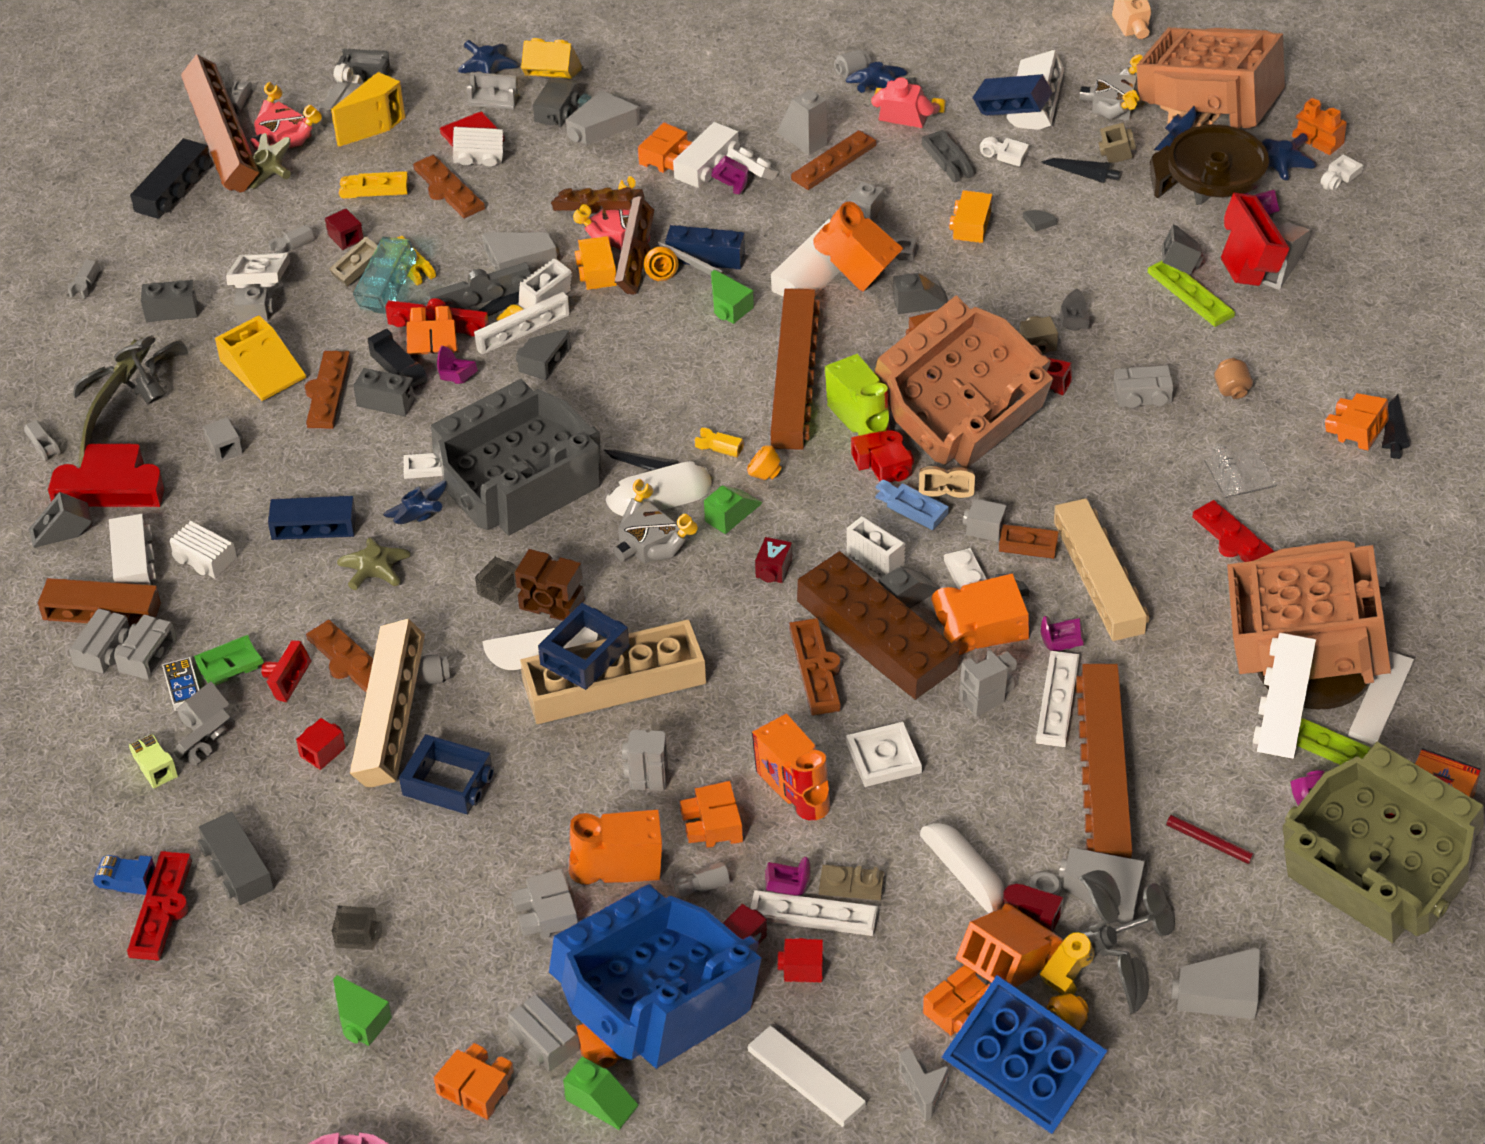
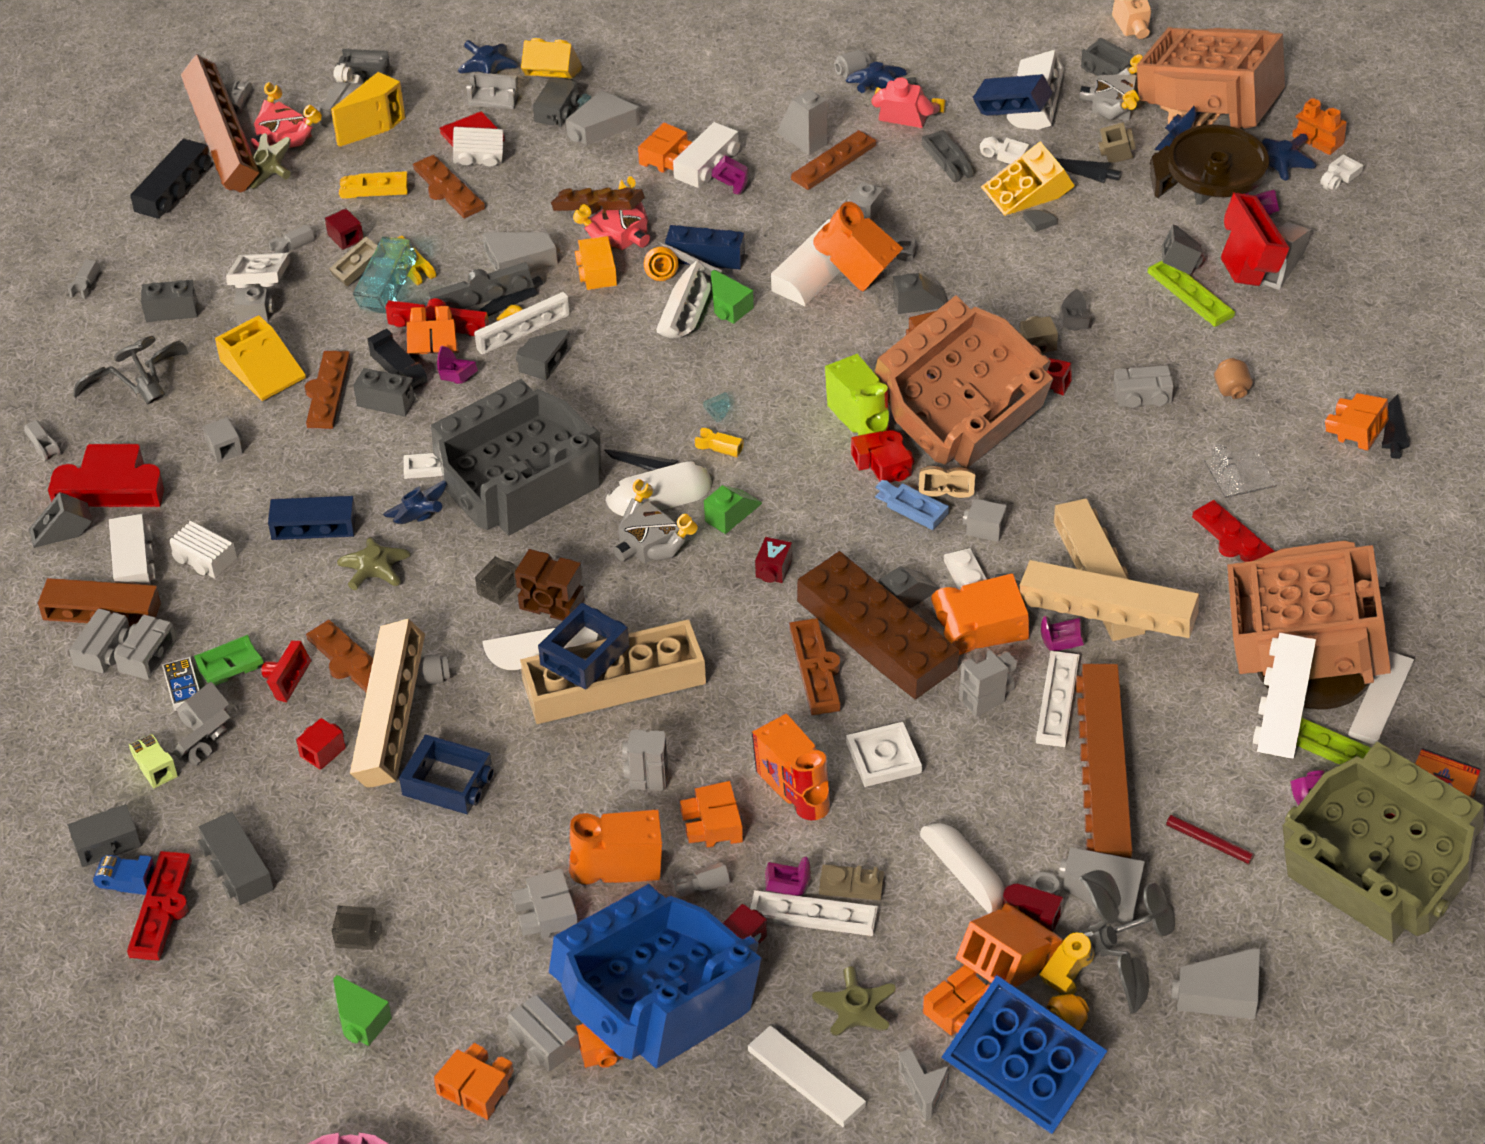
olive plant [79,337,151,467] -> none
white brick [519,259,572,309] -> none
bright green slope [563,1056,638,1130] -> none
reddish brown hinge [615,196,655,295] -> none
white plate [726,147,778,180] -> none
light orange cone [747,445,782,480] -> none
dark orange brick [770,288,820,450] -> none
red brick [778,938,823,983] -> none
white brick [847,516,906,576] -> none
light orange brick [949,190,992,243] -> none
dark orange plate [999,524,1059,559] -> none
none -> dark grey hinge [67,804,141,867]
none -> white brick [657,261,711,338]
none -> clear light blue tile [703,392,730,423]
none -> olive animal [812,967,896,1036]
none -> yellow slope [982,142,1074,216]
none -> tan brick [1020,560,1199,638]
none -> dark grey hinge [1081,37,1135,76]

